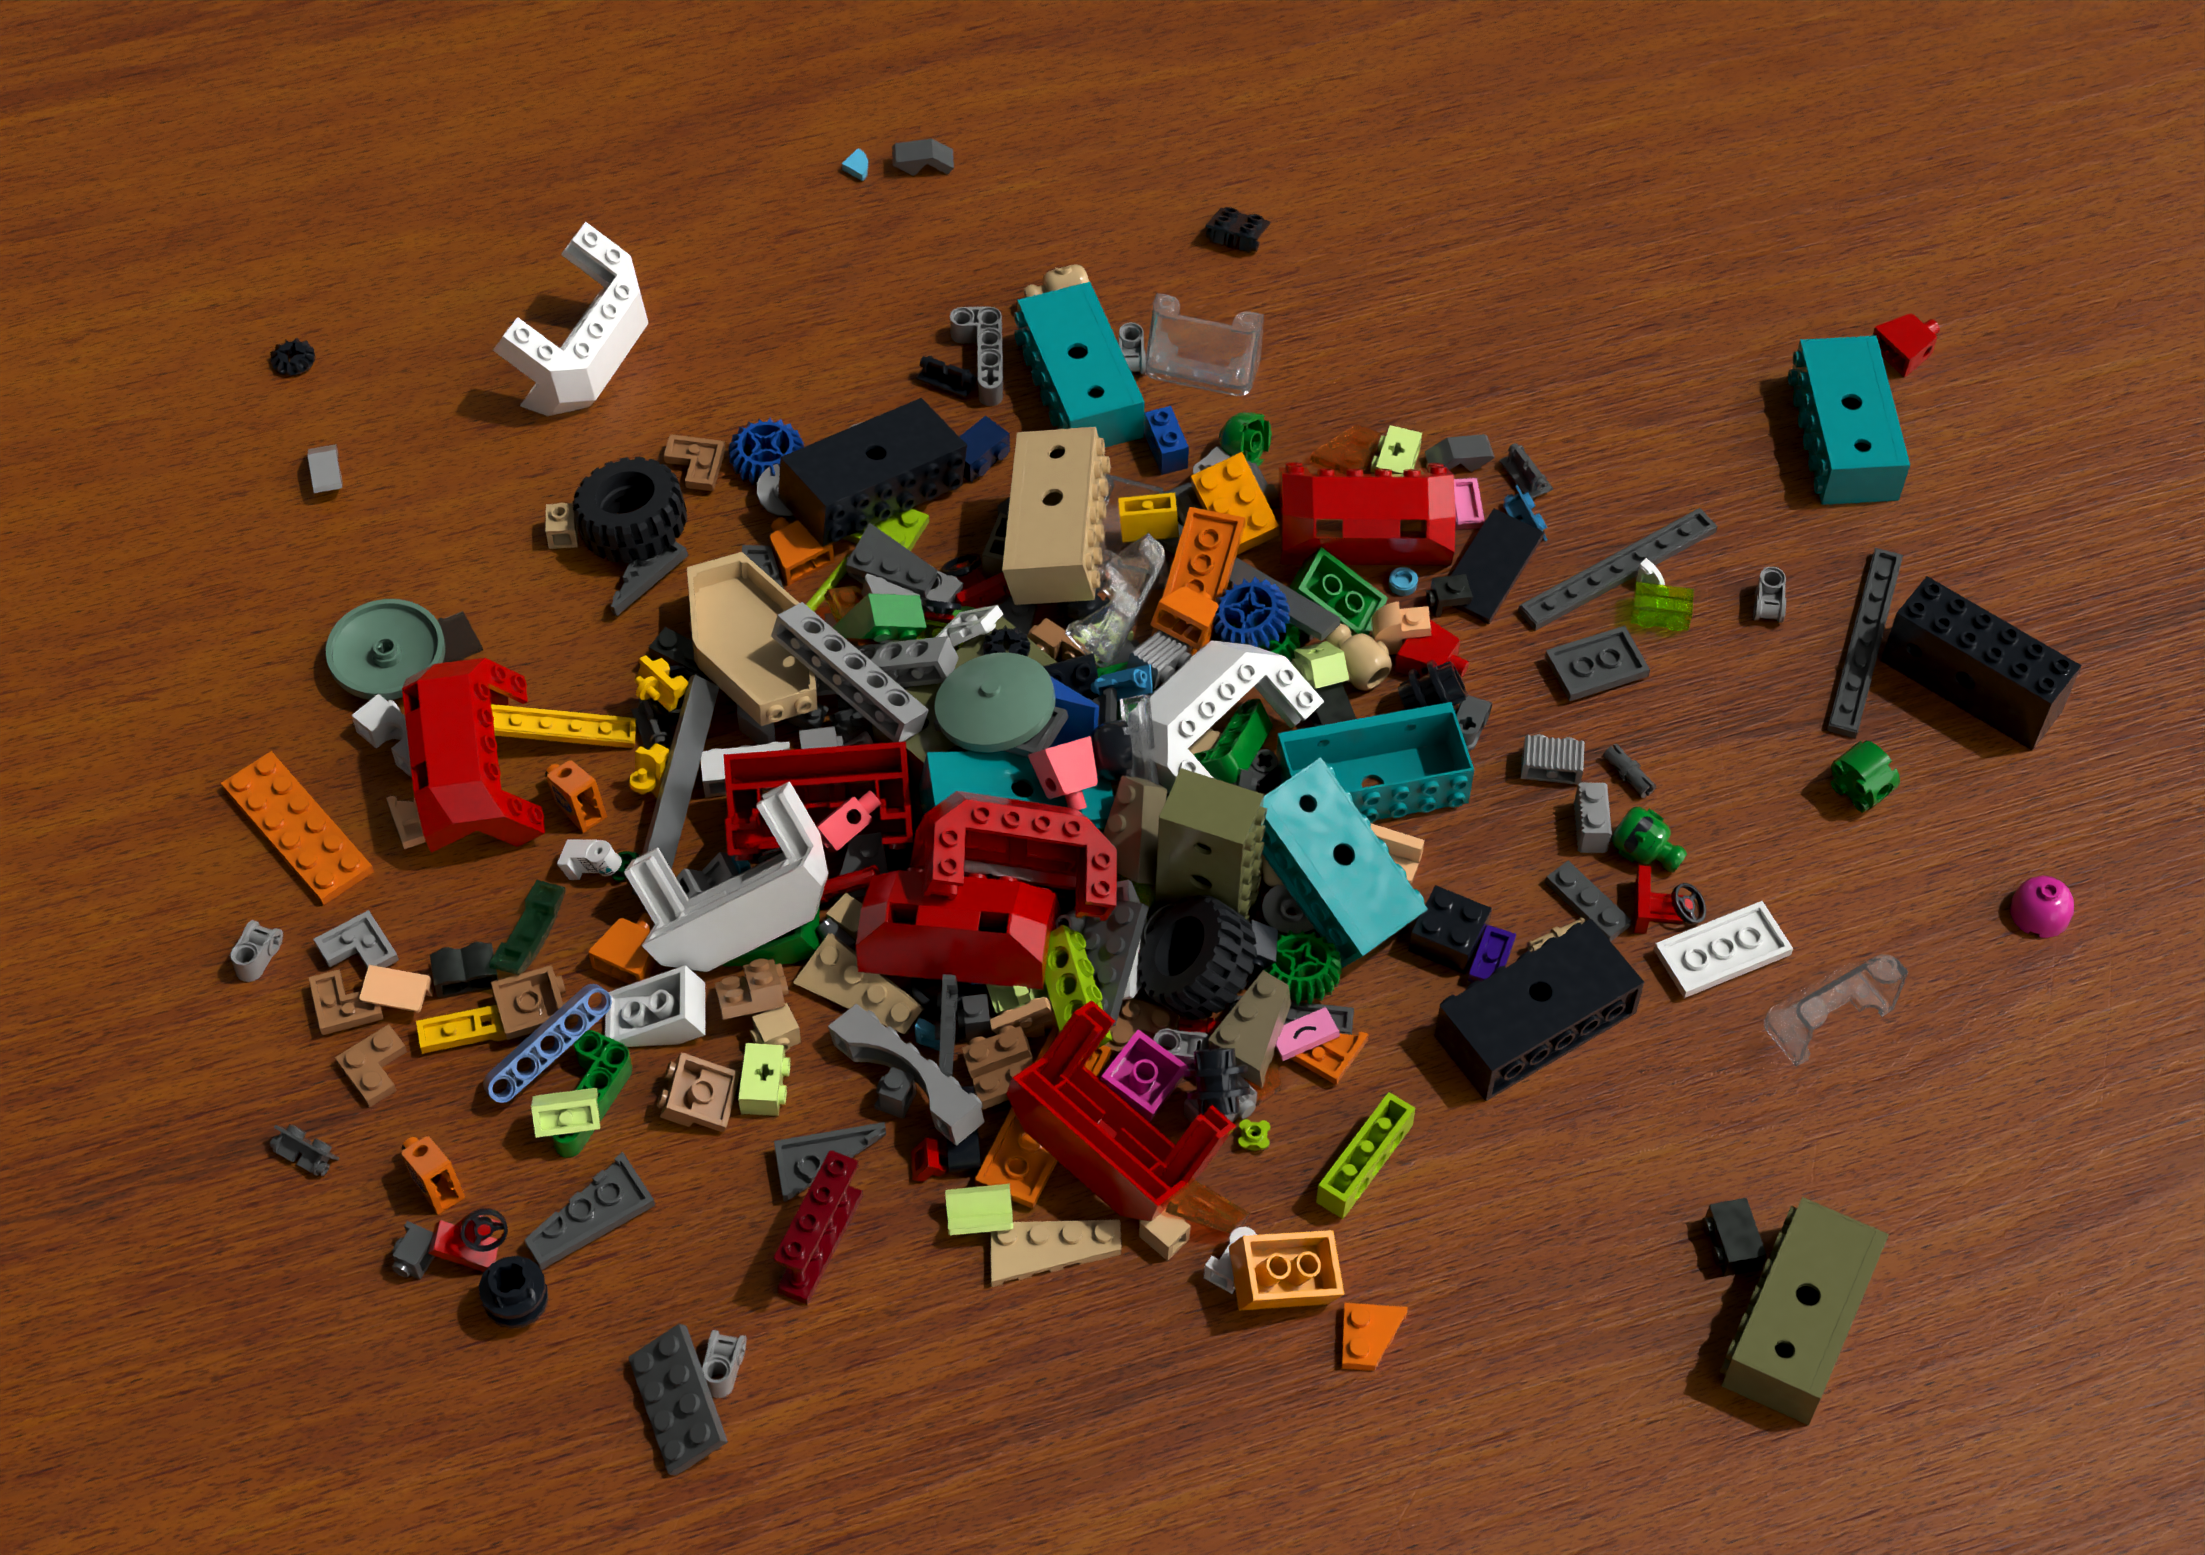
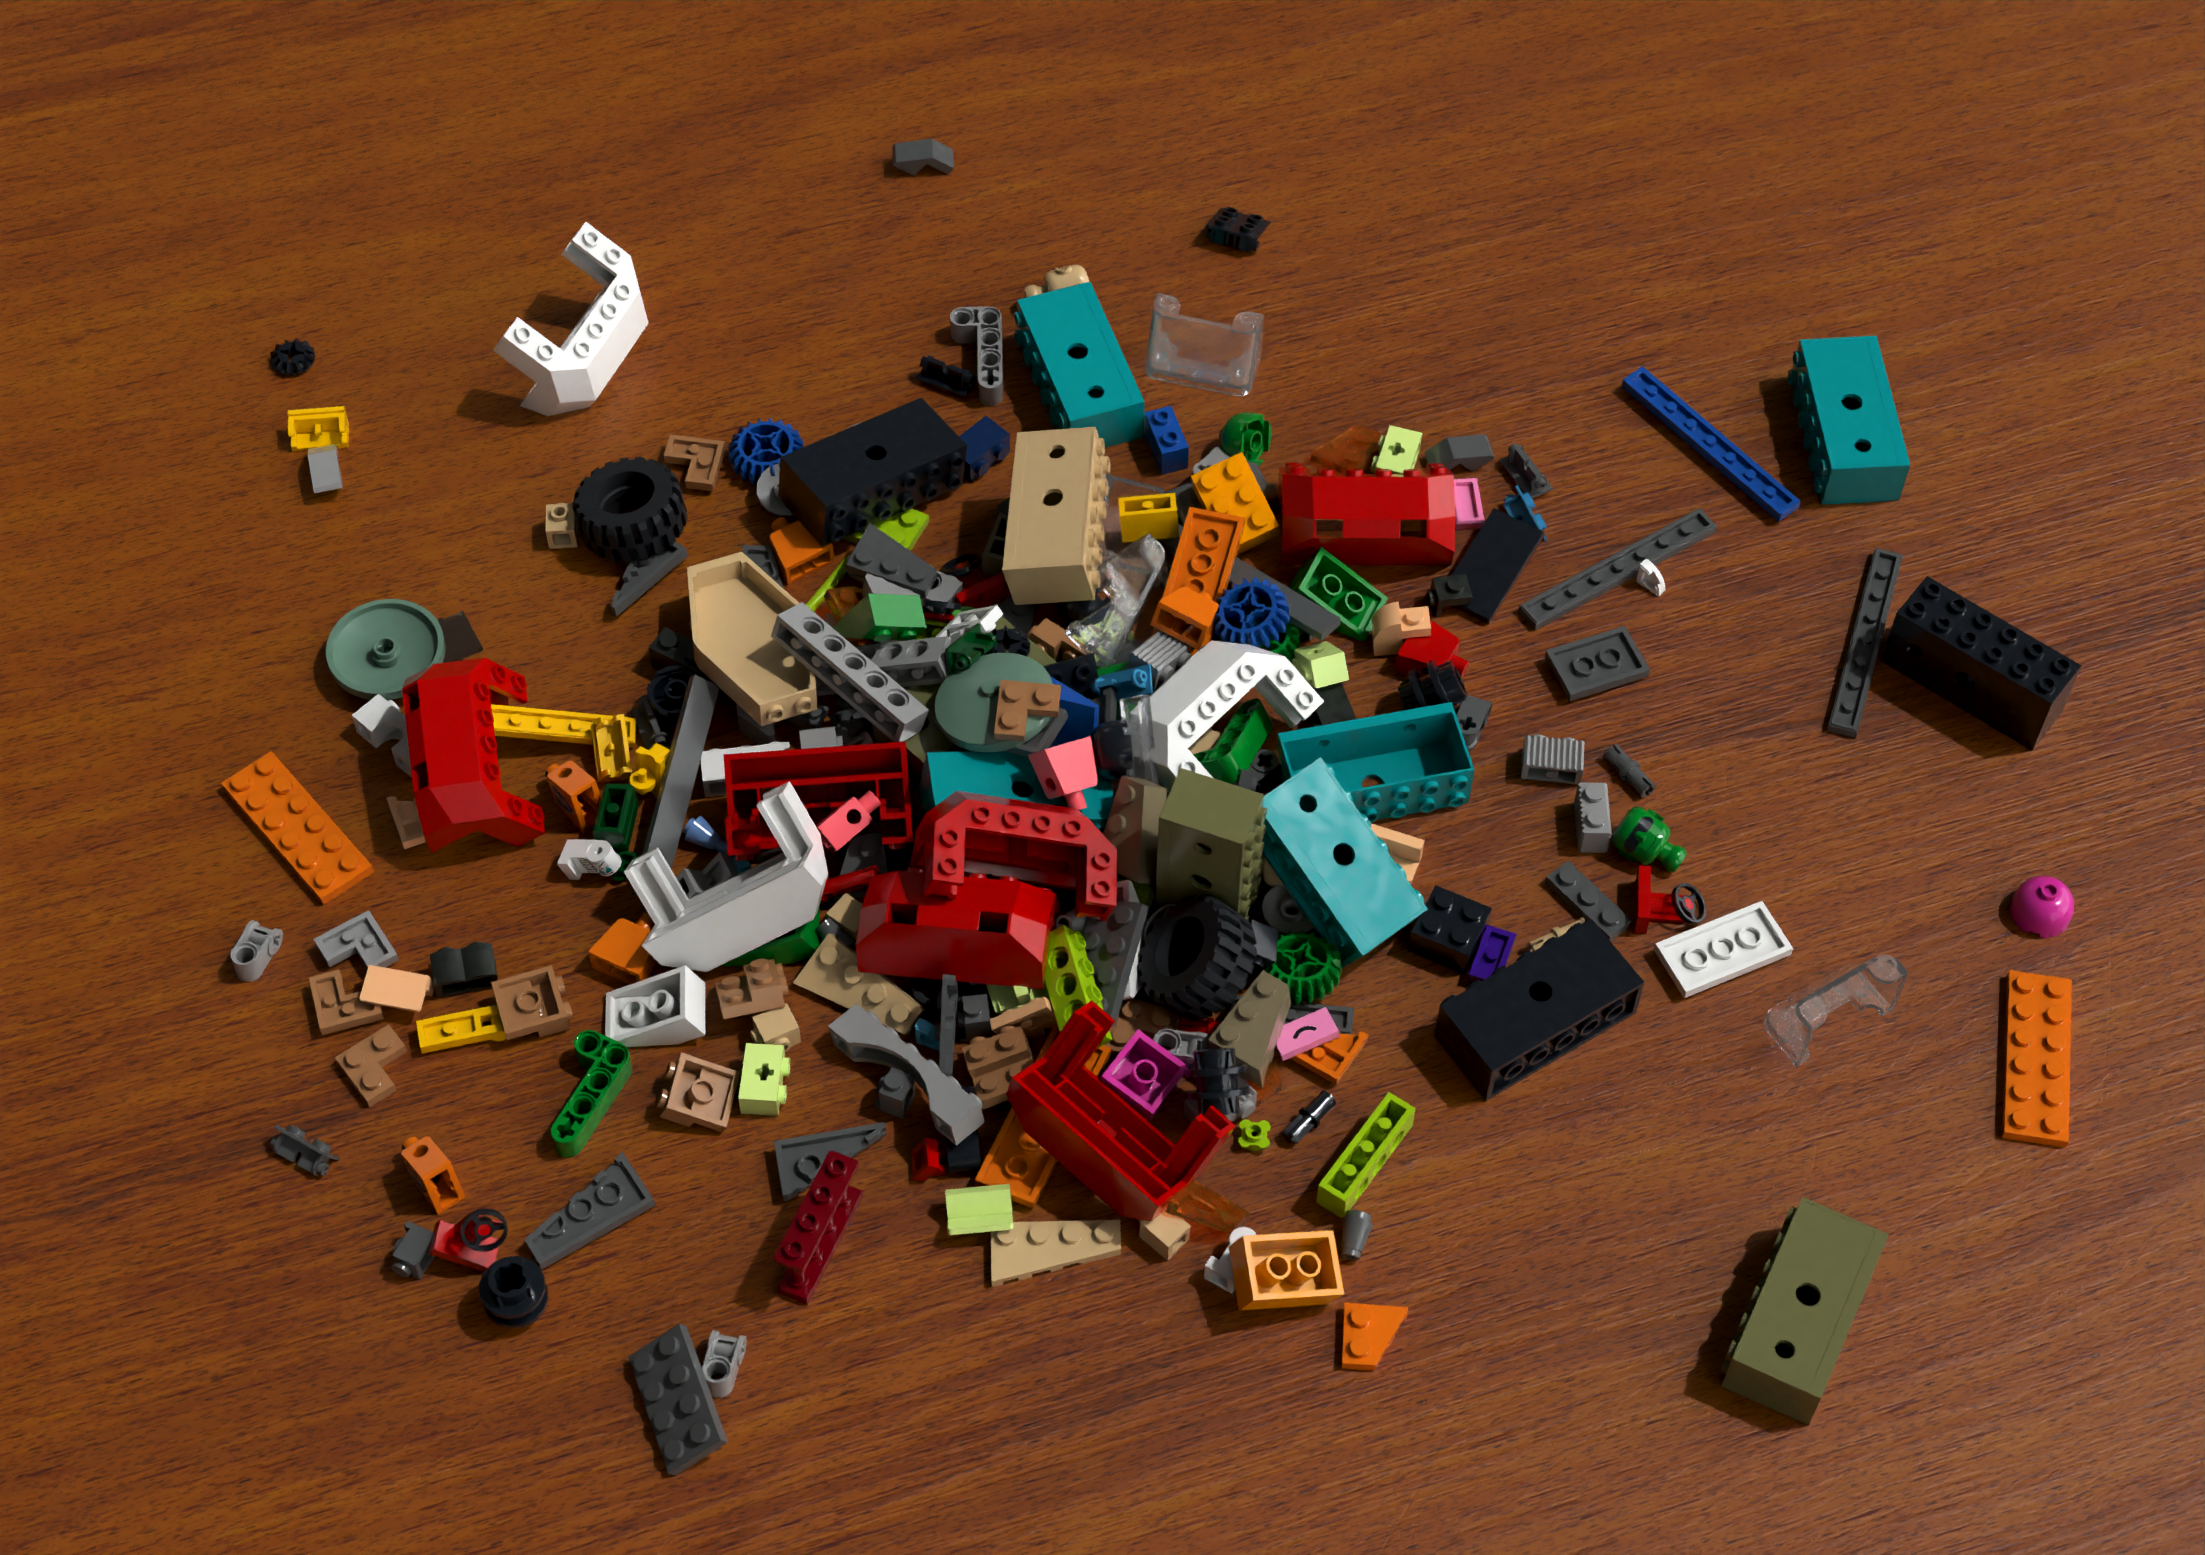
medium blue beam [483,984,612,1103] -> none
clear green slope [489,880,566,975] -> none
yellowish green panel [531,1088,600,1137] -> none
yellow hips [635,655,688,712] -> none
medium azure tile [842,148,868,181] -> none
light grey piece [1119,322,1146,375] -> none
tan piece [1325,624,1392,691] -> none
medium azure tile [1388,567,1418,596] -> none
clear neon green brick [1631,582,1694,631] -> none
pearl dark grey brick [1702,1197,1767,1276] -> none
light grey piece [1753,566,1786,623] -> none
green brick [1831,740,1900,813] -> none
red torso [1872,313,1940,378] -> none
none -> yellow hinge [288,406,349,452]
none -> yellow hinge [590,714,632,782]
none -> dark green brick [593,783,639,854]
none -> medium blue cone [683,816,734,857]
none -> dark green hinge [945,623,997,675]
none -> medium nougat plate [994,680,1061,742]
none -> black axle [1283,1090,1337,1145]
none -> dark grey cone [1341,1210,1373,1261]
none -> blue plate [1621,366,1801,522]
none -> orange plate [2002,970,2072,1148]

